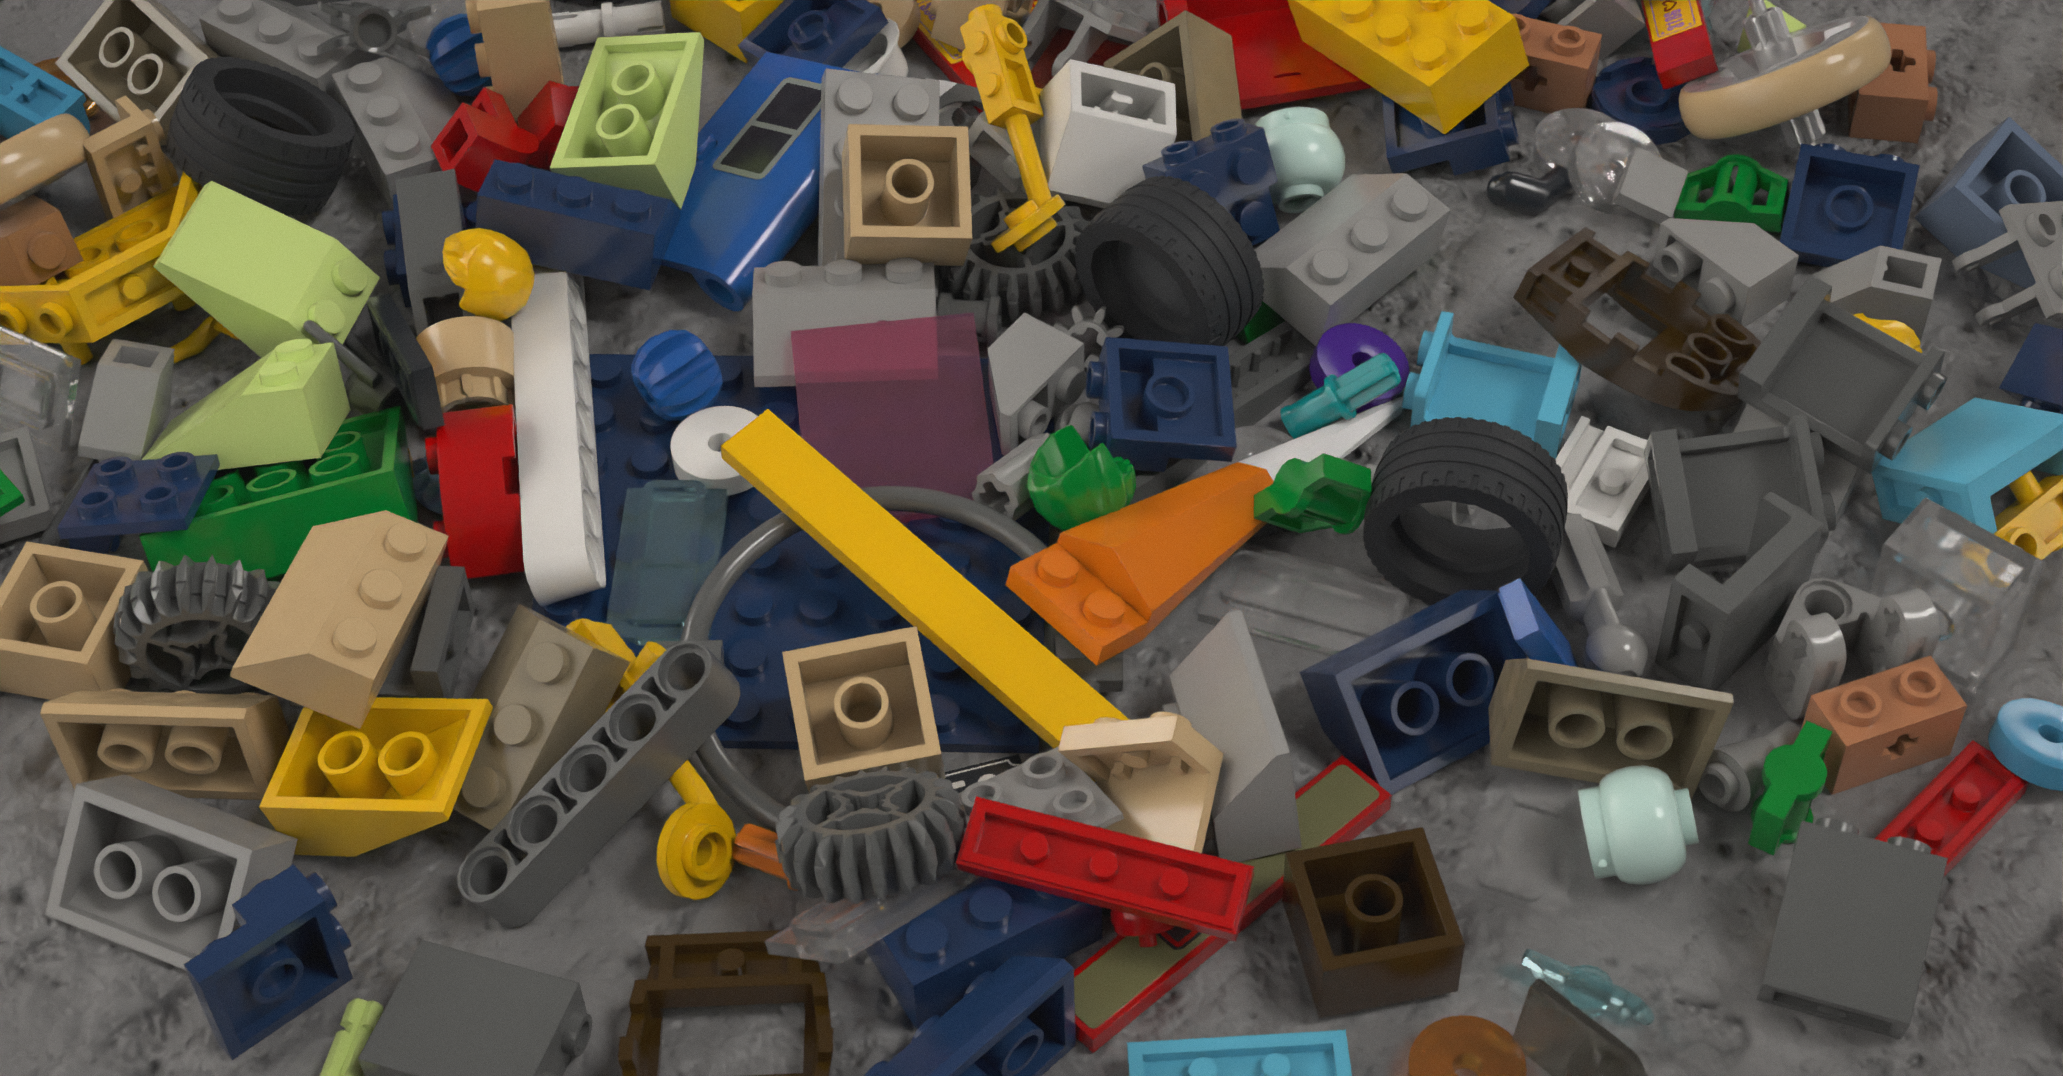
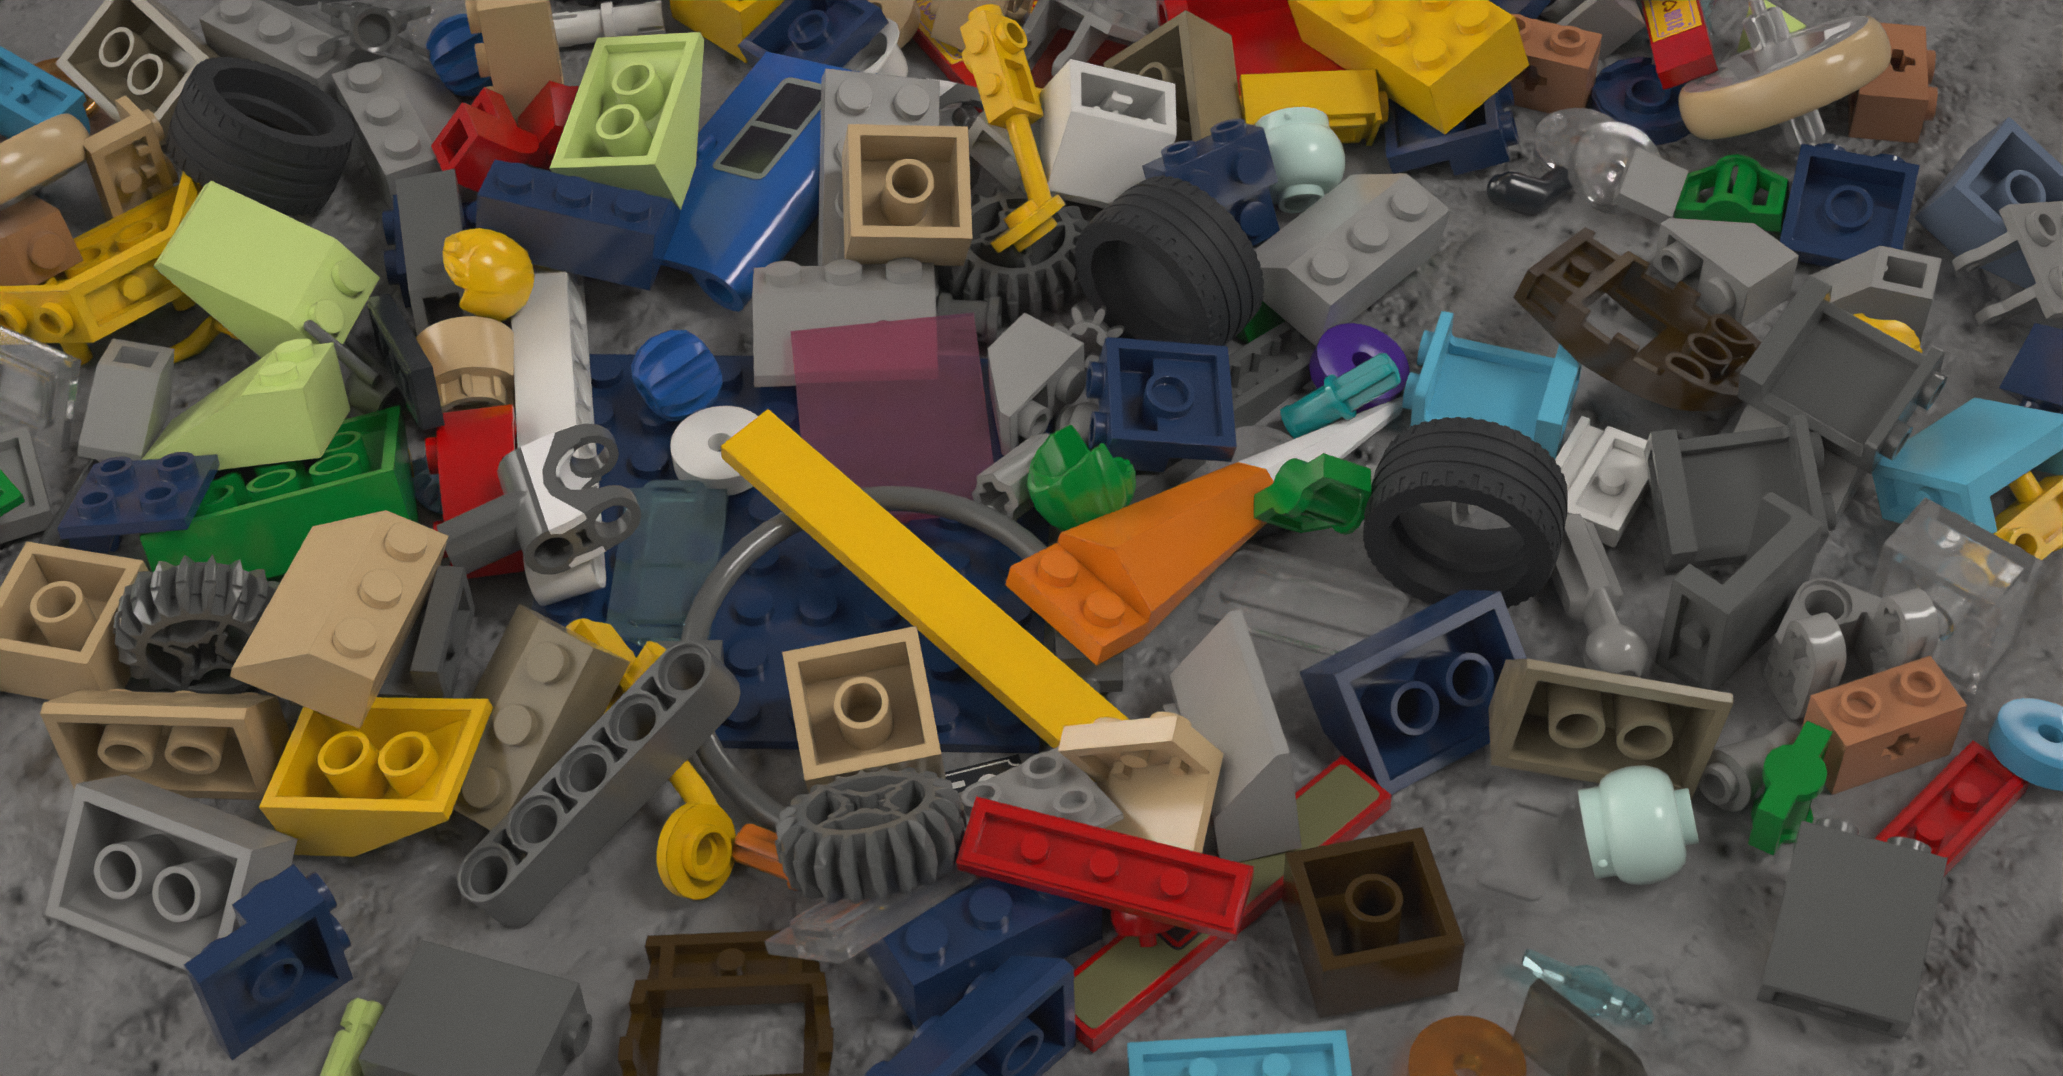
blue tile [1498,578,1578,667] -> none
none -> dark grey connector [437,423,641,575]
none -> yellow window [1239,69,1388,146]

